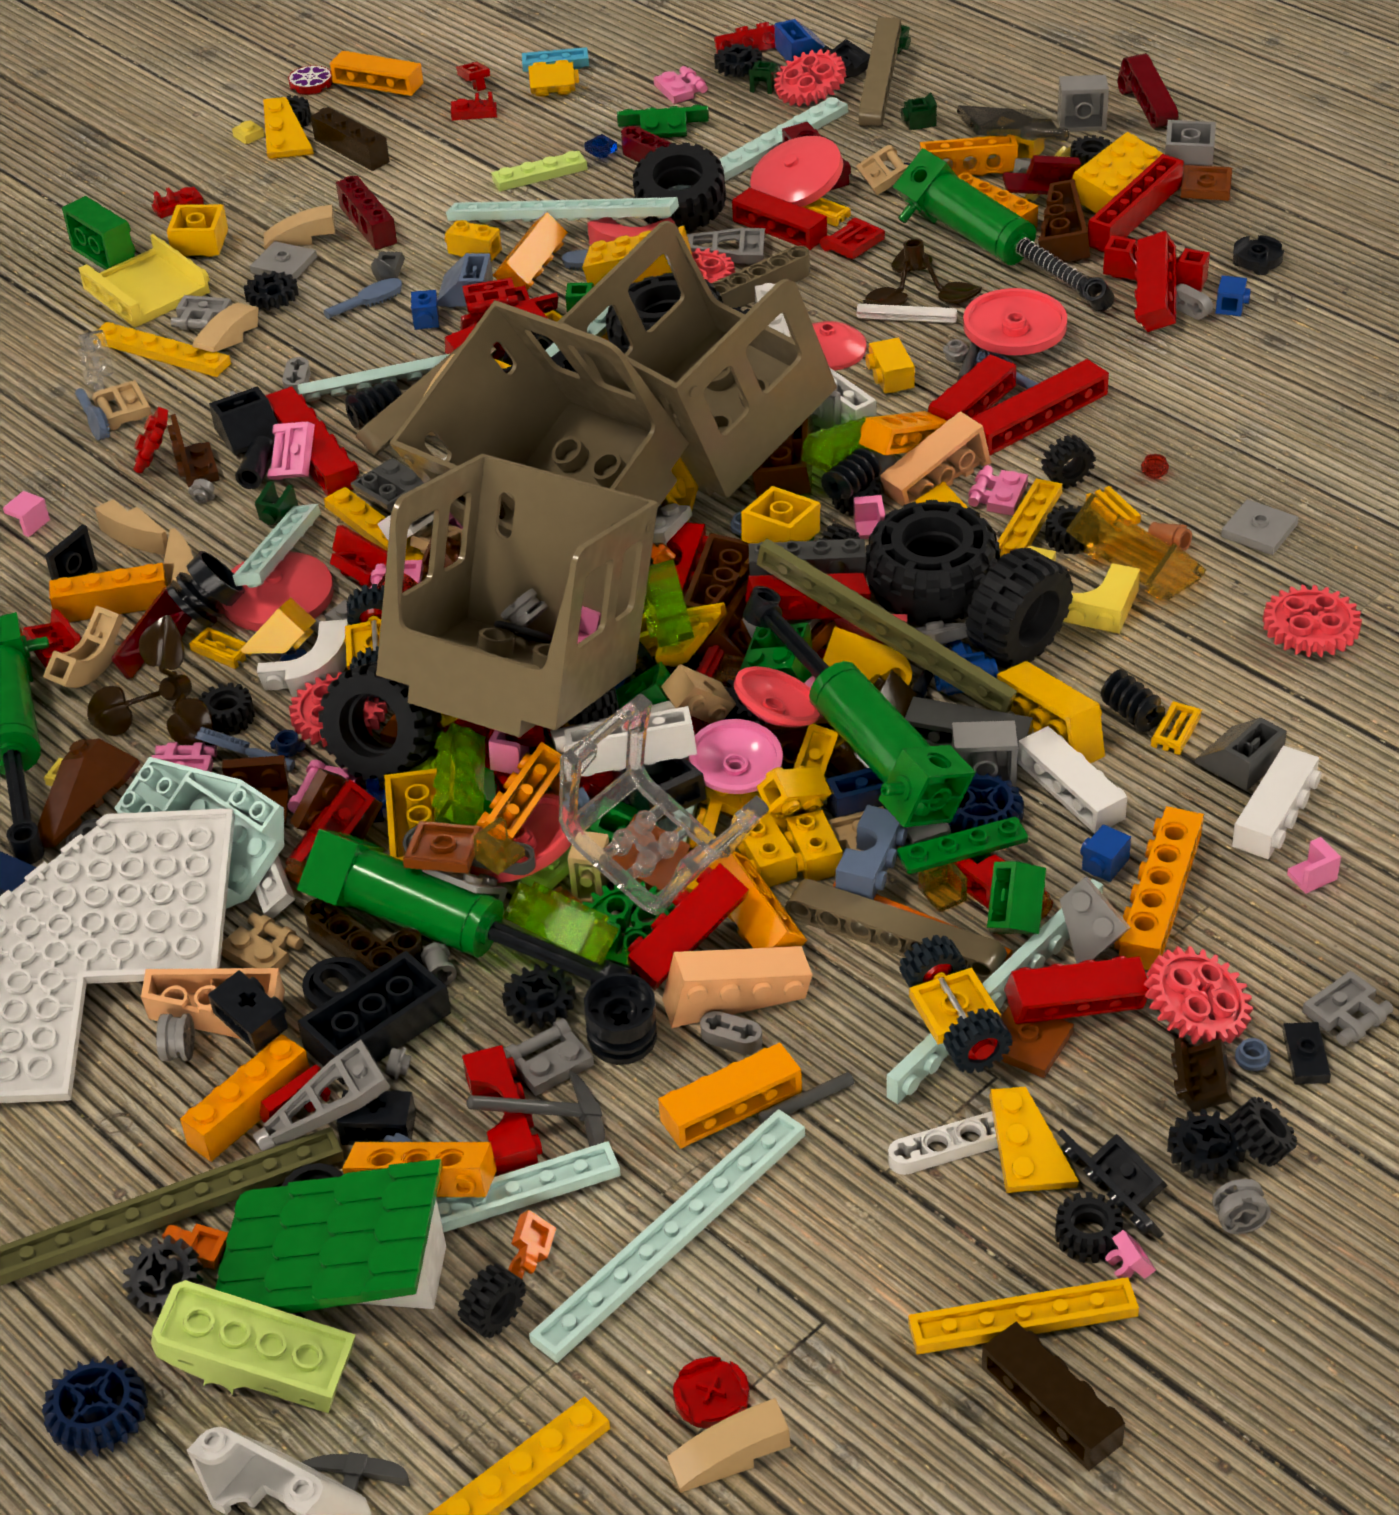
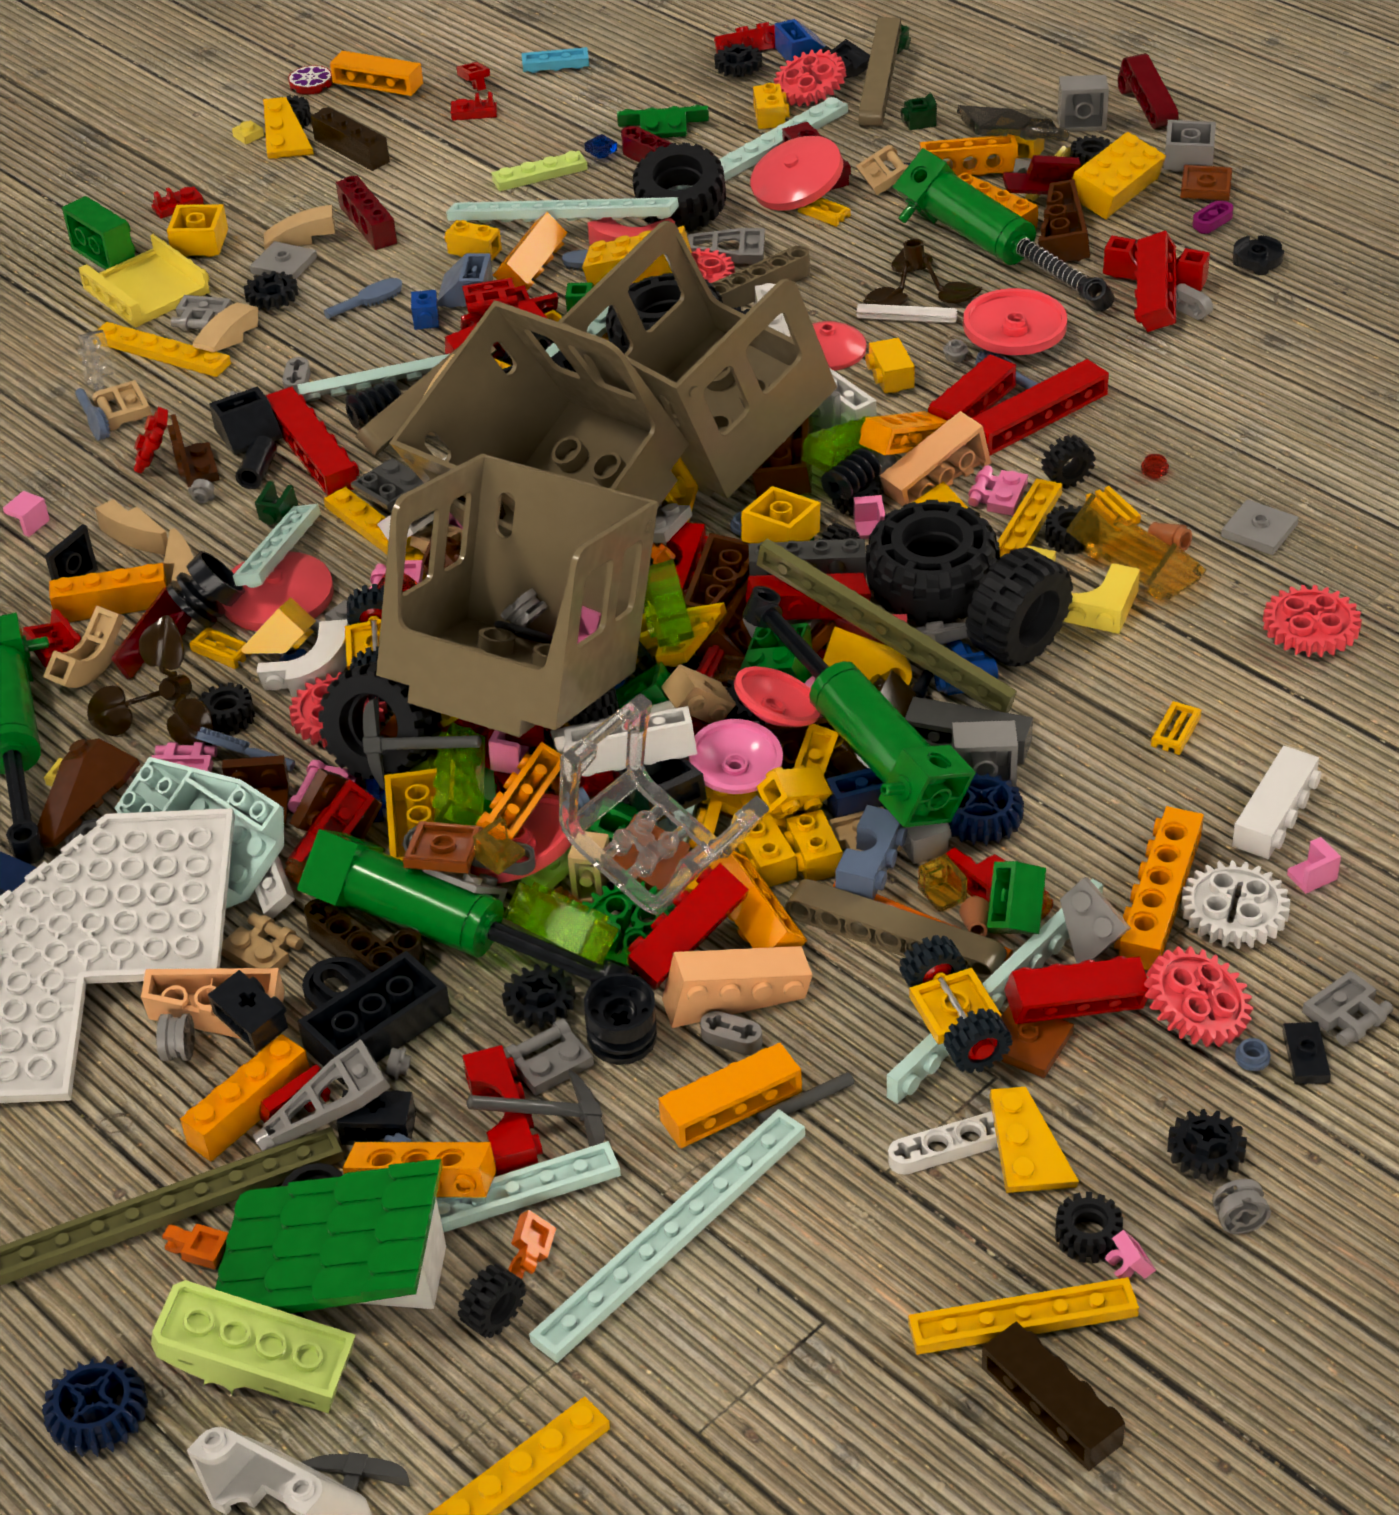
black gear [122,1235,204,1317] -> none
bright pink plate [267,421,315,480] -> none
dark blue plate [270,730,306,758] -> none
red bracket [330,525,388,588] -> none
dark grey plate [371,251,405,281] -> none
light grey bush [420,943,457,985] -> none
yellow brick [528,60,579,97] -> none
bright pink plate [653,66,708,104] -> none
tan slope [667,1398,790,1493] -> none
red tile [673,1356,750,1429] -> none
red brick [732,187,827,250] -> none
dark green window [749,61,778,94] -> none
red plate [820,218,885,260] -> none
green bracket [897,817,1028,876] -> none
dark grey bar [957,342,980,381] -> none
yellow wedge [997,661,1105,763] -> none
white brick [1017,726,1127,834] -> none
black bracket [1057,1128,1168,1239] -> none
blue brick [1080,824,1131,882] -> none
red brick [1088,154,1184,252] -> none
black piece [1100,669,1165,732] -> none
dark brown bracket [1171,1037,1232,1112] -> none
dark grey slope [1195,717,1287,791] -> none
blue brick [1215,275,1251,316] -> none
black tyre [1229,1097,1297,1167] -> none
none -> dark grey piece [363,697,482,790]
none -> yellow brick [753,83,789,129]
none -> nougat cone [959,896,989,936]
none -> white gear [1181,860,1290,949]
none -> magenta plate [1192,201,1234,234]

